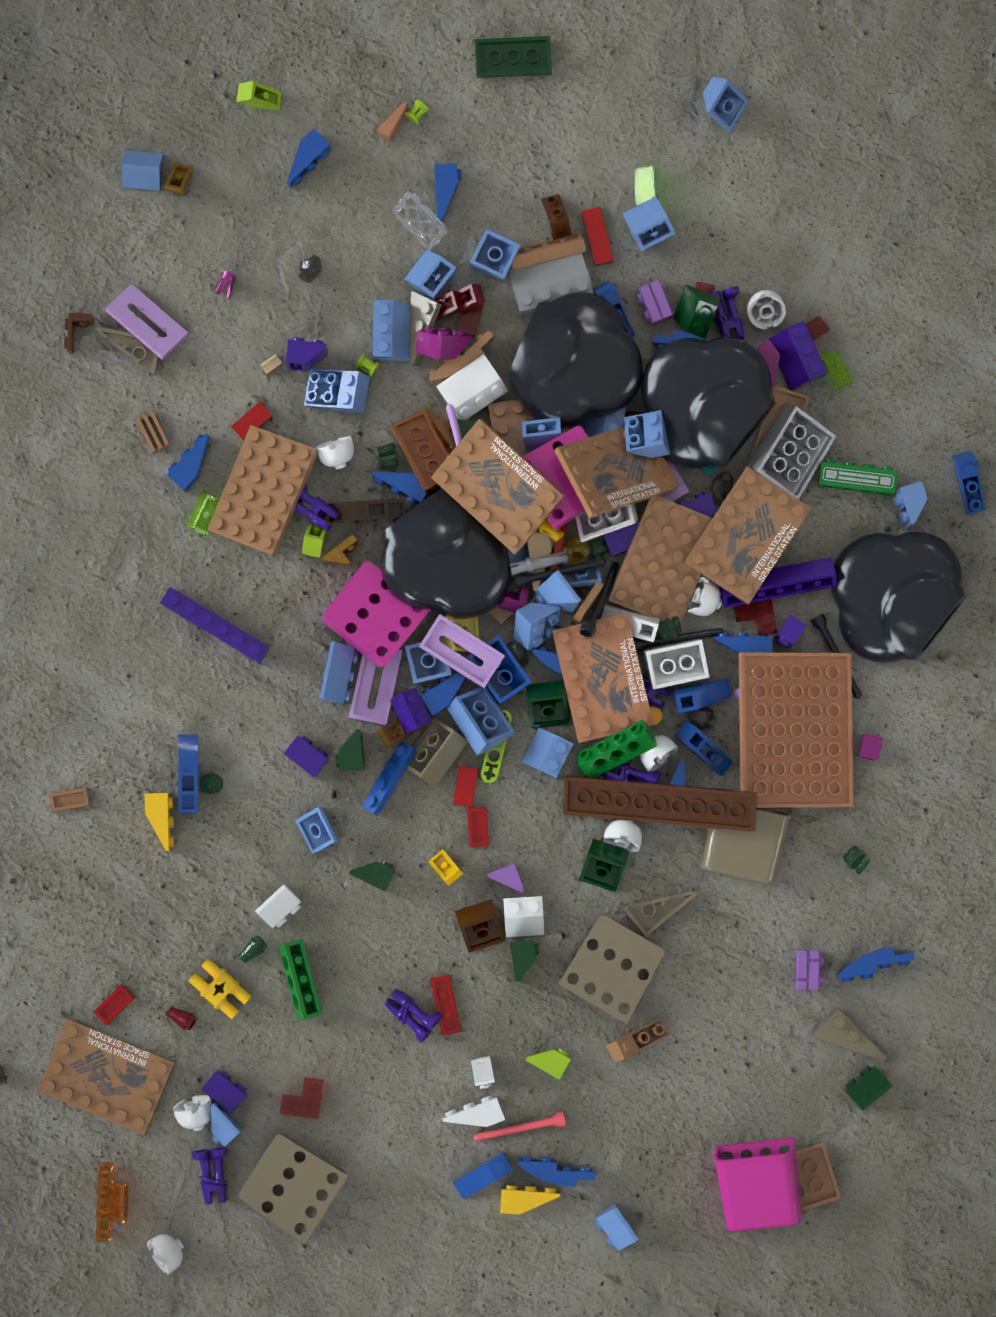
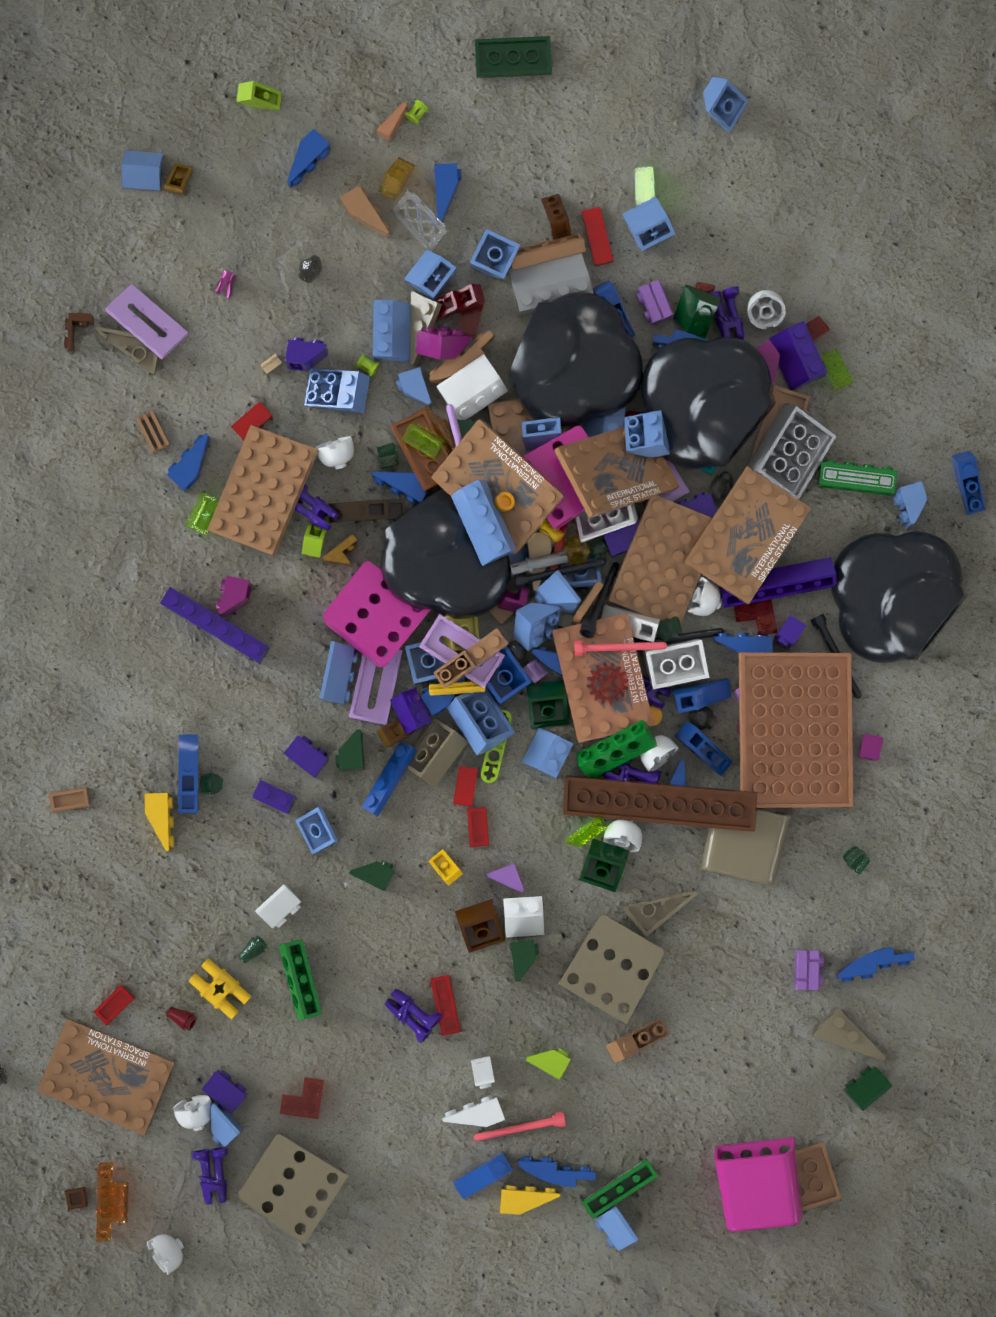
none -> reddish brown tile [65,1187,88,1210]
none -> magenta slope [216,576,252,618]
none -> dark purple brick [252,780,296,815]
none -> medium nougat slope [340,185,391,238]
none -> clear yellow slope [379,157,415,200]
none -> medium blue slope [396,367,432,407]
none -> clear neon green slope [401,422,446,459]
none -> yellow axle [429,681,486,696]
none -> medium nougat slope [433,628,509,689]
none -> medium blue slope [451,479,517,566]
none -> light orange tile [494,492,515,512]
none -> lavender plate [523,659,548,684]
none -> clear neon green slope [565,816,607,847]
none -> coral piece [574,640,667,656]
none -> green brick [581,1158,658,1219]
none -> clear red gear [587,662,629,705]

